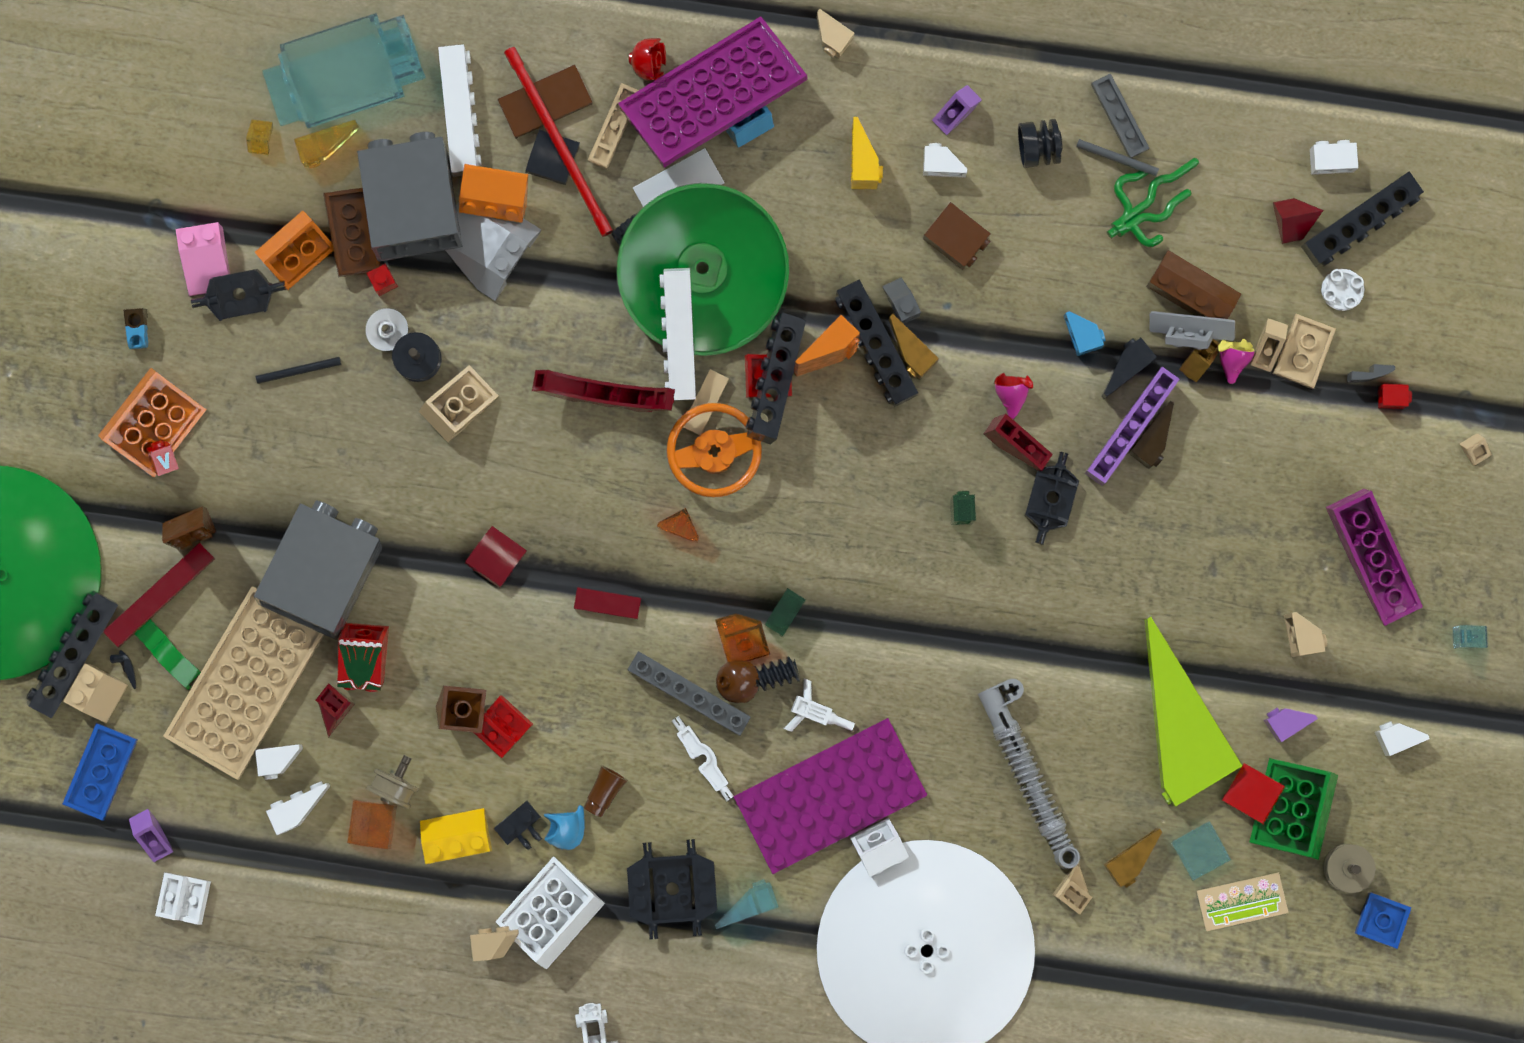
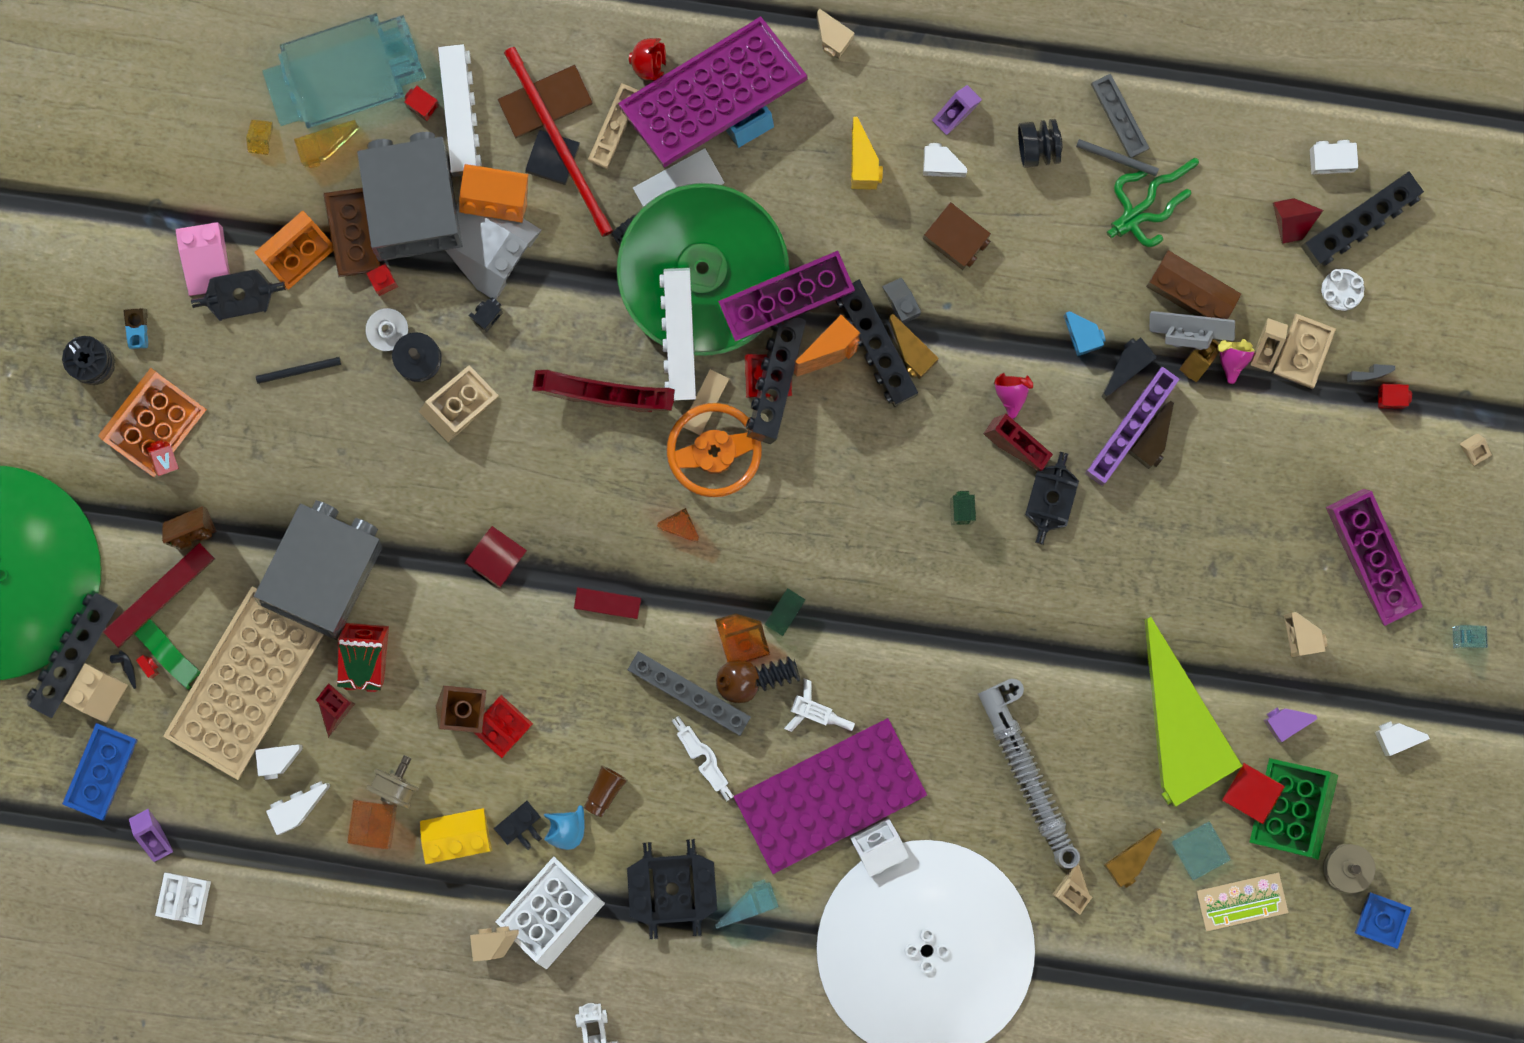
none -> black wheel [62,336,115,386]
none -> red plate [136,655,160,679]
none -> red brick [404,85,440,121]
none -> black brick [468,297,503,332]
none -> magenta slope [718,250,855,341]

